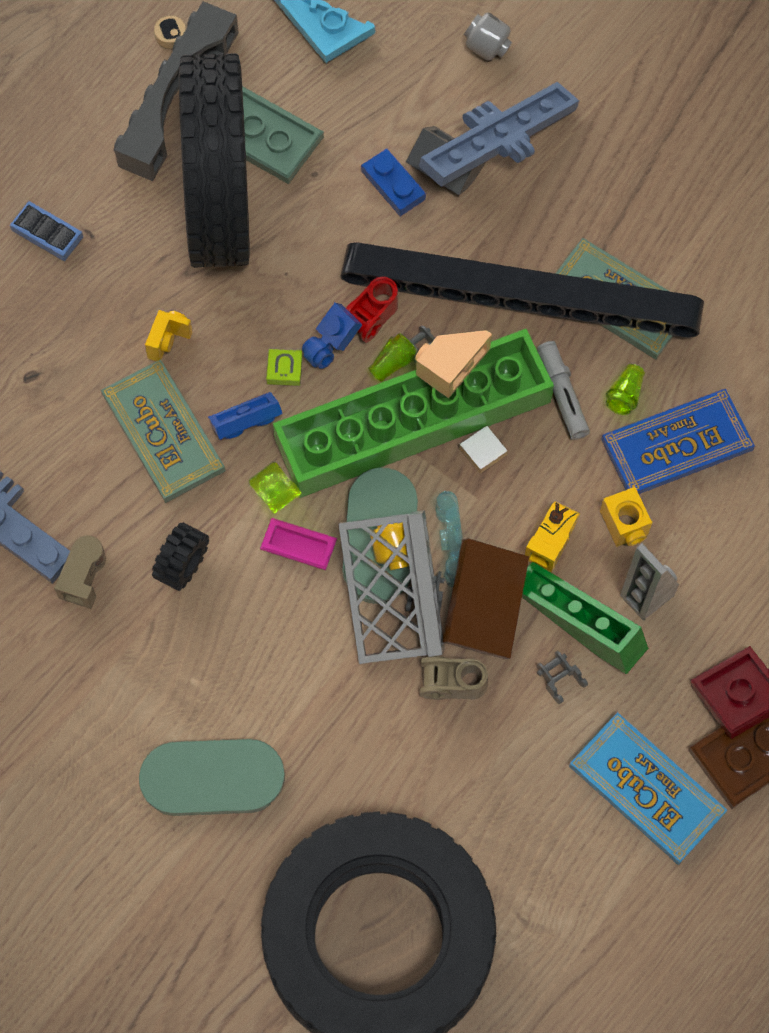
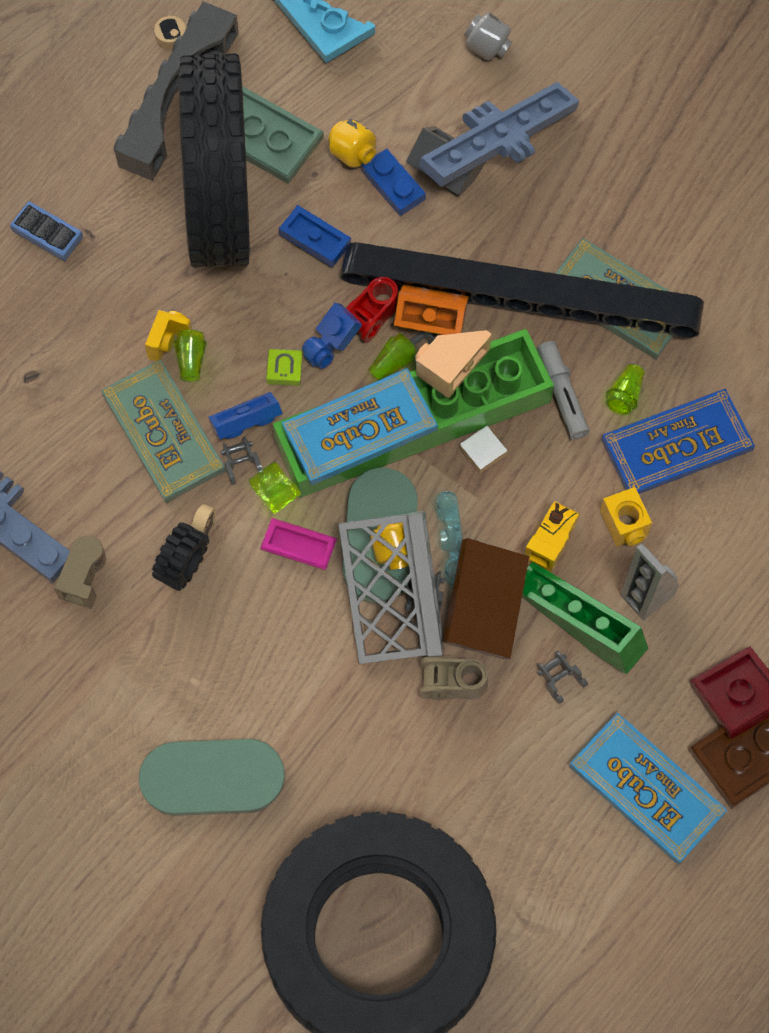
none -> clear neon green cone [174,330,207,382]
none -> tan tile [191,504,216,535]
none -> dark grey piece [220,437,264,485]
none -> blue plate [279,205,351,268]
none -> dark azure tile [282,368,438,486]
none -> yellow head [328,119,376,168]
none -> orange brick [394,284,469,335]

